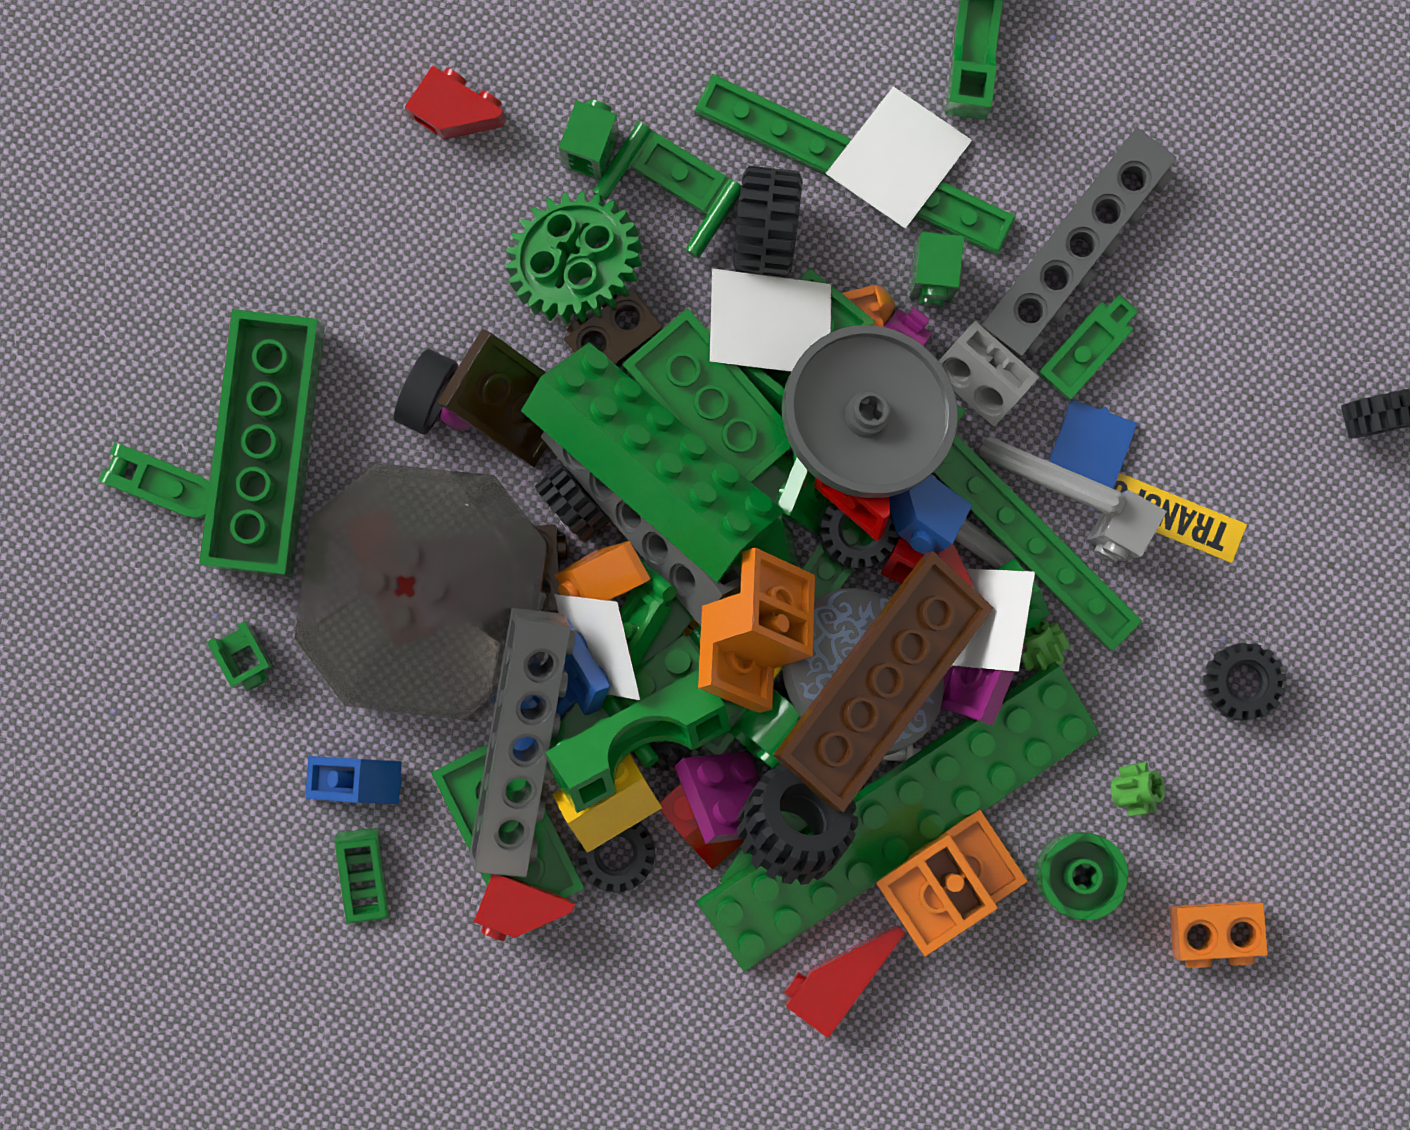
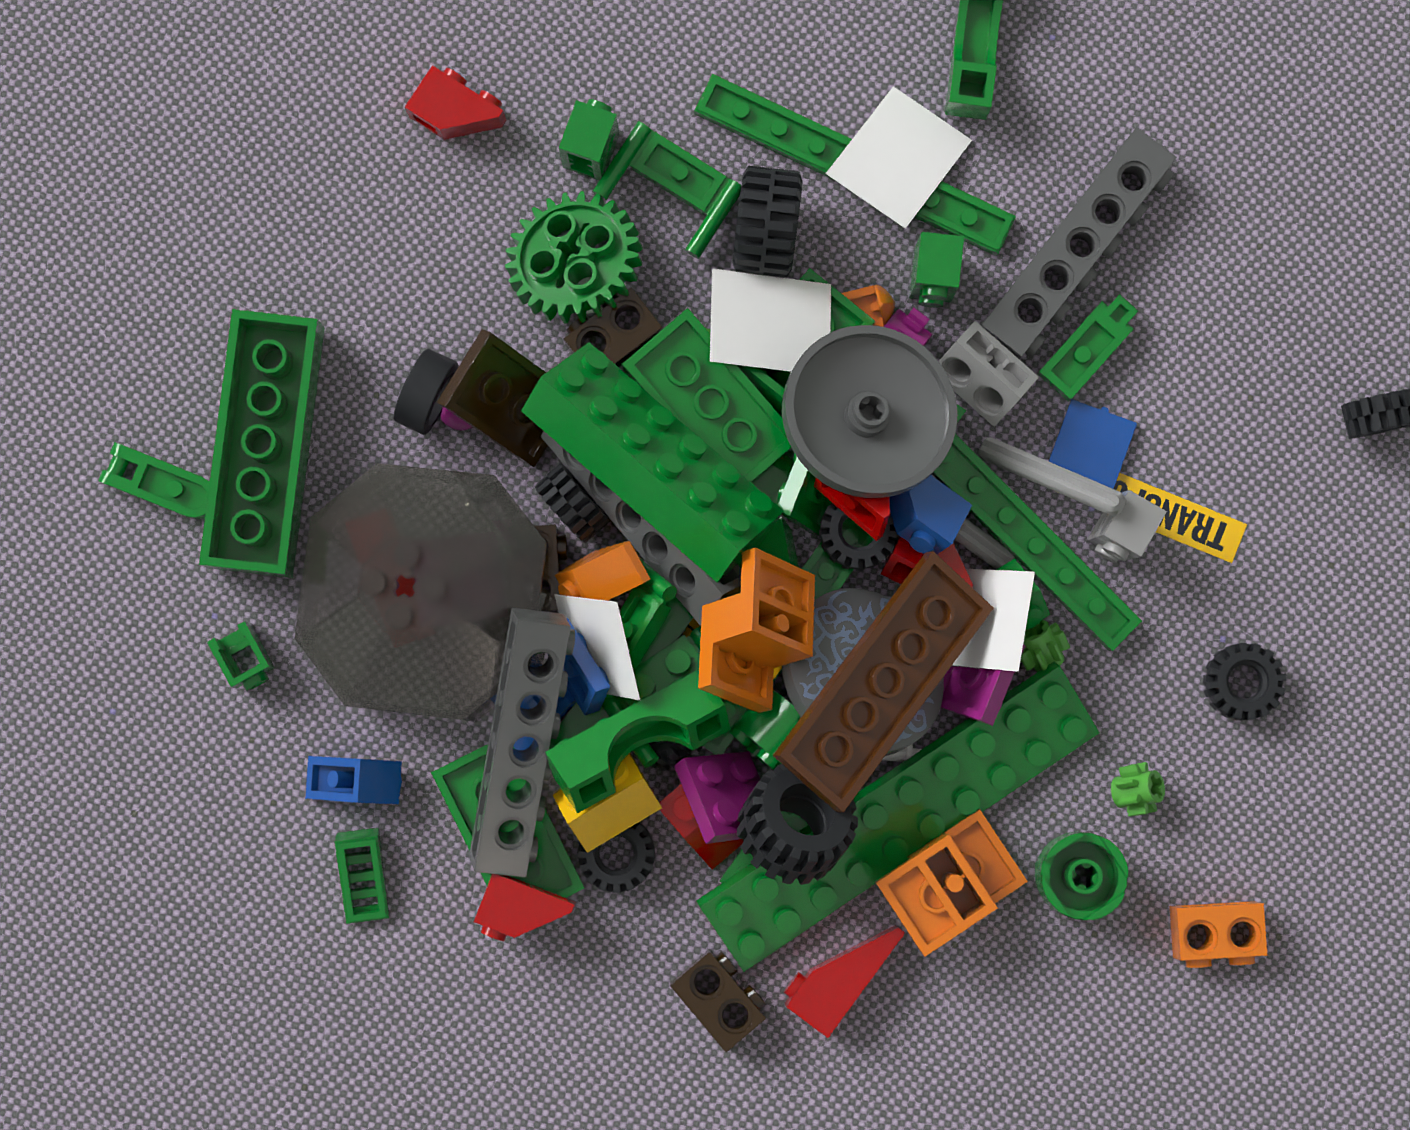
none -> dark brown brick [670,949,766,1053]

